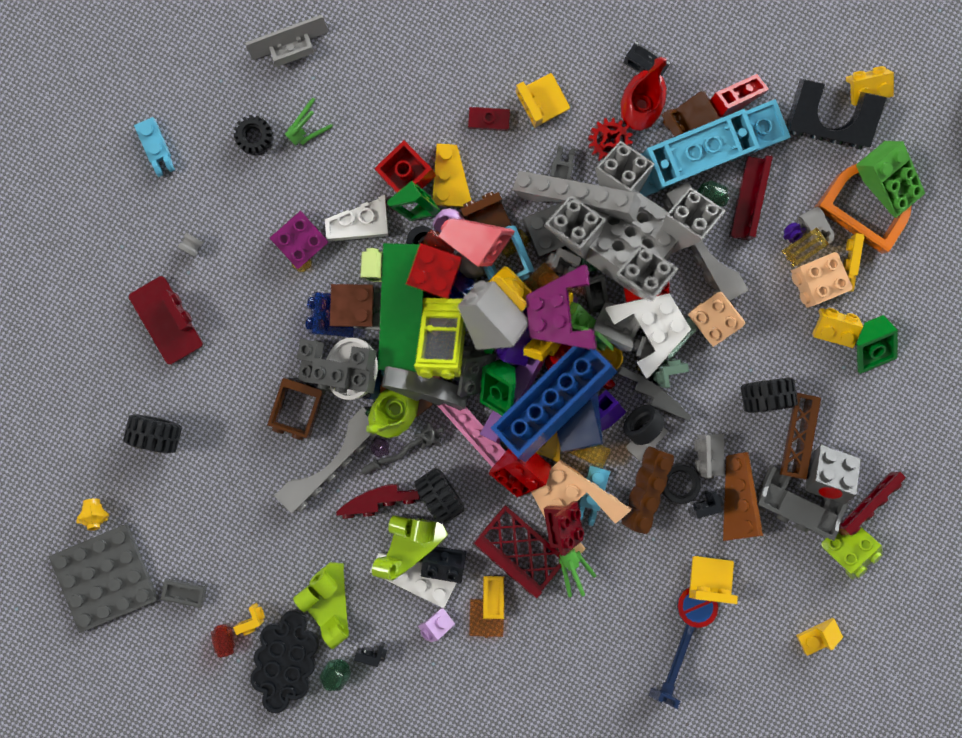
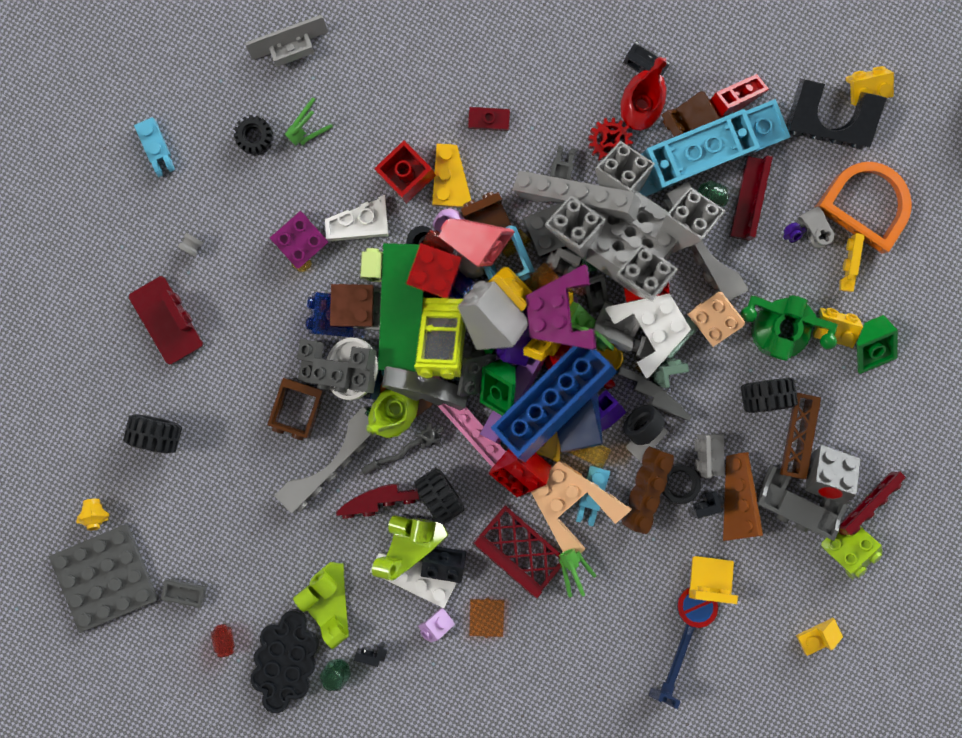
yellow bracket [233,603,265,636] -> none
clear purple plate [370,438,389,458] -> none
green tile [387,181,440,221] -> none
yellow tile [483,576,504,619] -> none
yellow bracket [515,73,570,128] -> none
dark red bracket [544,501,584,556] -> none
clear yellow tile [781,227,829,267] -> none
light nougat bracket [791,252,852,308] -> none
bright green slope [856,141,925,218] -> none
none -> green piece [740,295,838,361]

